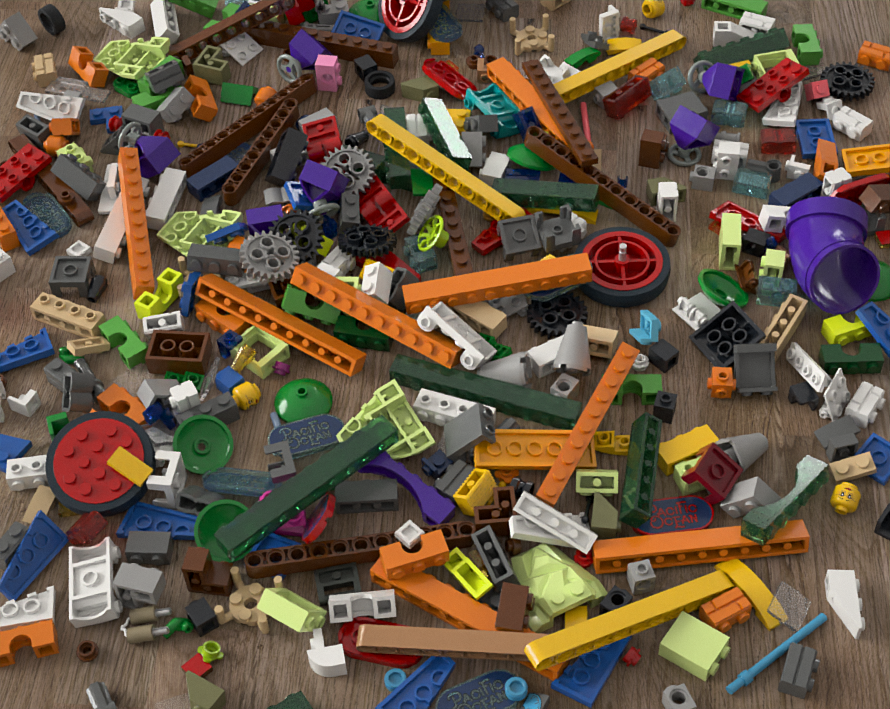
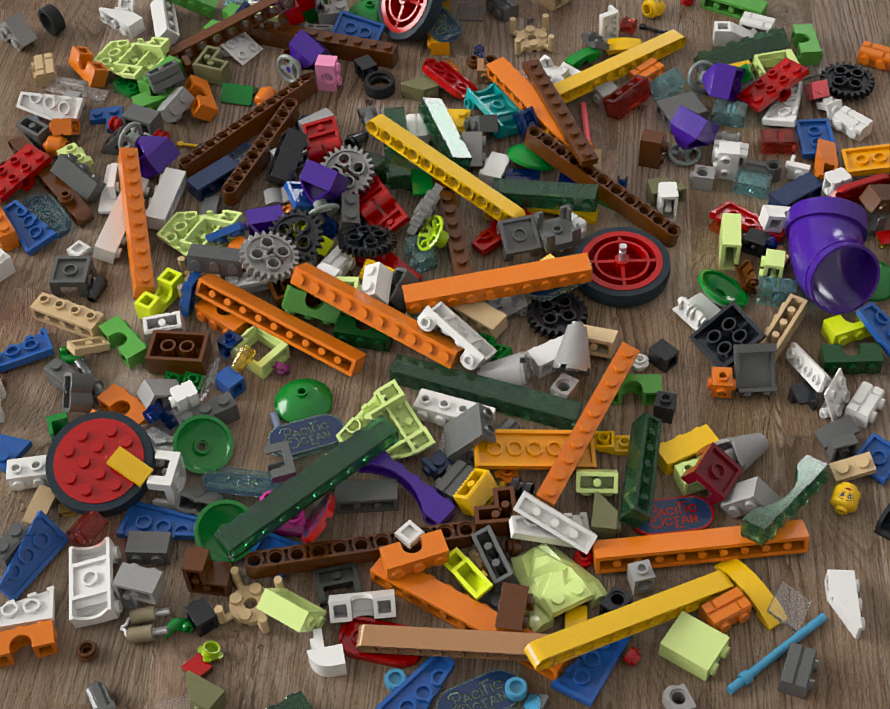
white panel [7,389,41,417] -> none
yellow head [232,381,261,410] -> none
black hinge [581,495,594,524] -> none
medium azure bracket [629,310,661,345] -> none

